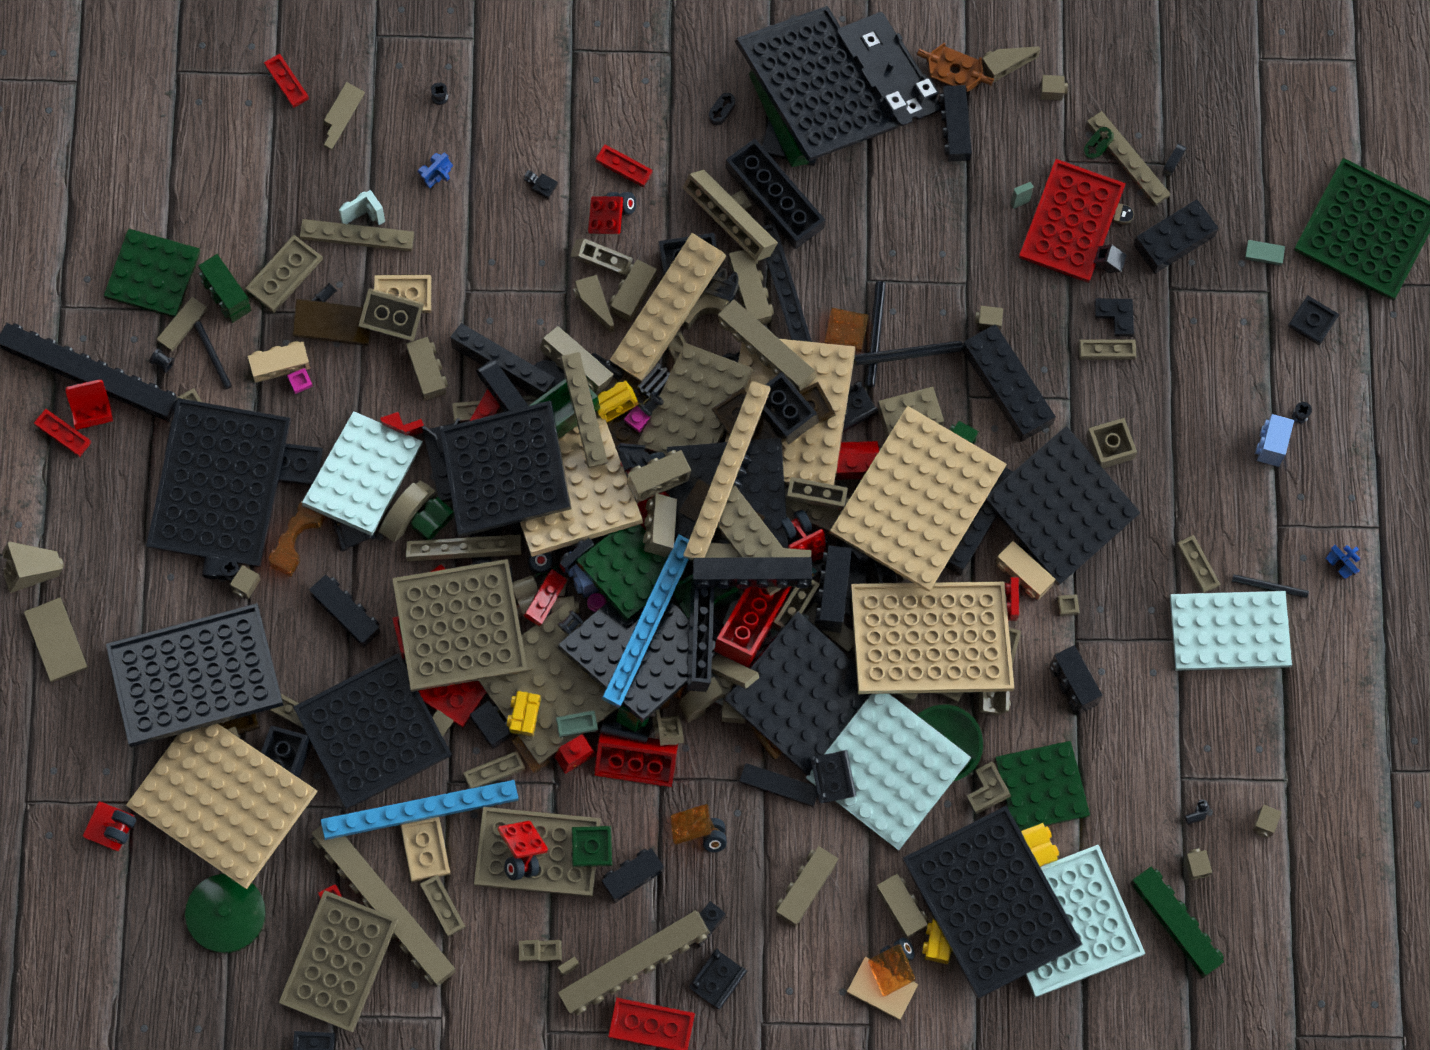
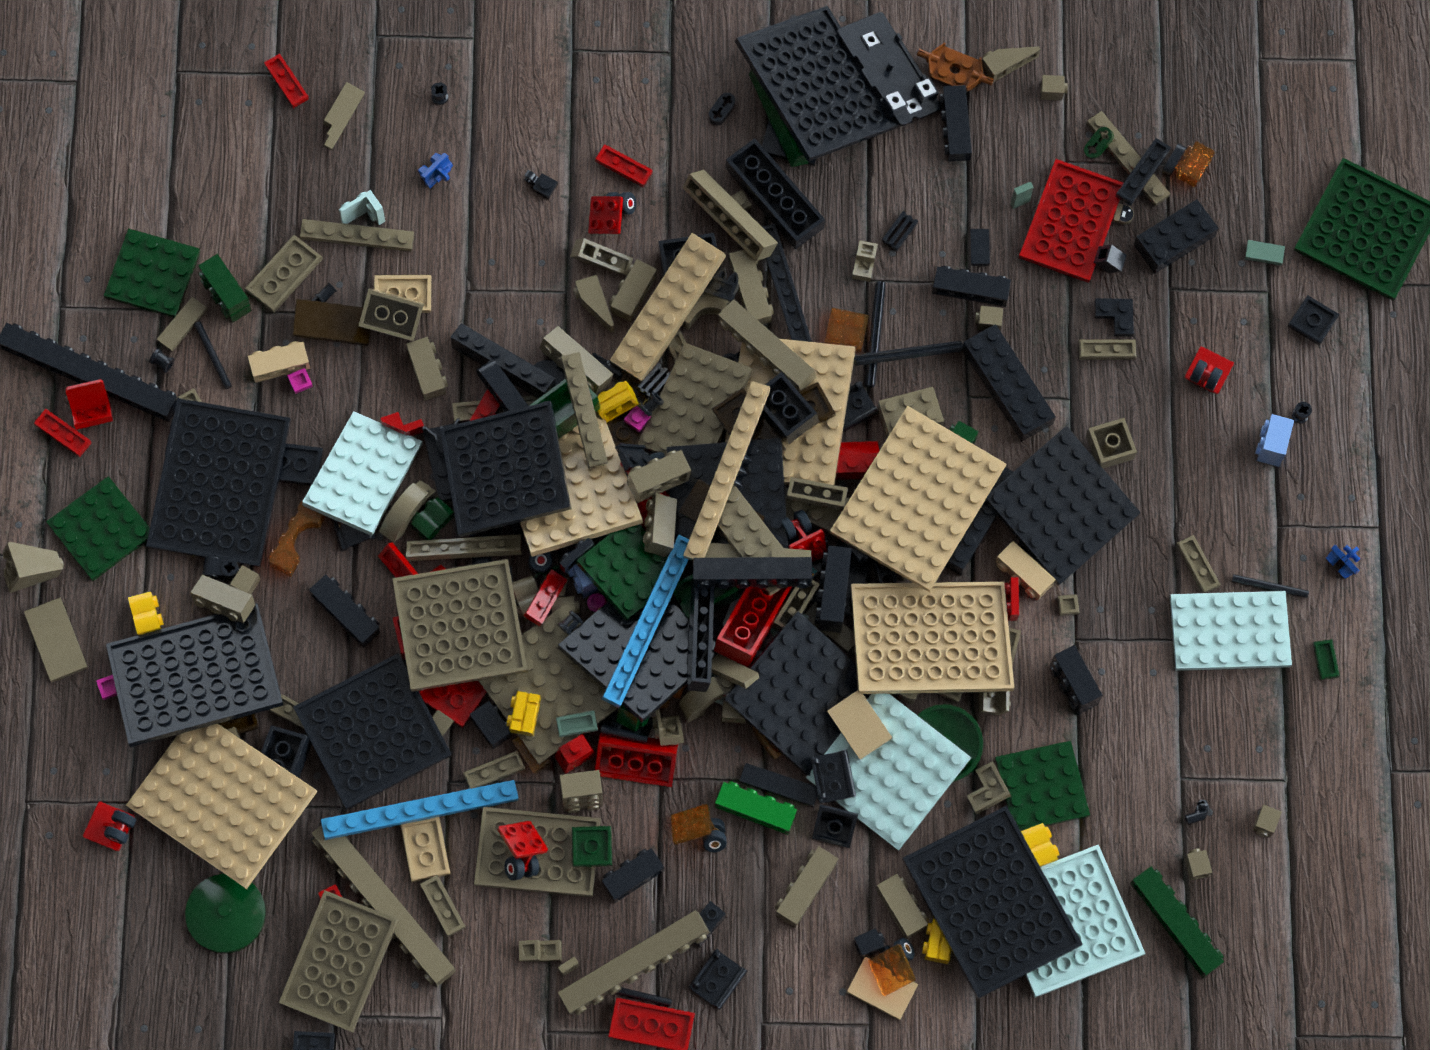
none -> dark green plate [46,476,150,581]
none -> dark pink plate [96,674,117,700]
none -> yellow brick [128,591,164,635]
none -> dark tan brick [190,575,255,623]
none -> red plate [378,542,418,578]
none -> dark tan brick [560,770,603,813]
none -> black bar [615,987,672,1007]
none -> green brick [715,781,797,835]
none -> black slope [812,804,858,848]
none -> tan tile [827,690,892,760]
none -> dark tan slope [852,240,878,282]
none -> black brick [853,928,886,959]
none -> black tile [882,211,918,251]
none -> black brick [932,266,1011,307]
none -> black tile [970,229,990,266]
none -> black tile [1115,138,1171,206]
none -> clear orange brick [1176,141,1215,187]
none -> red plate [1185,346,1234,394]
none -> dark green tile [1312,639,1340,680]

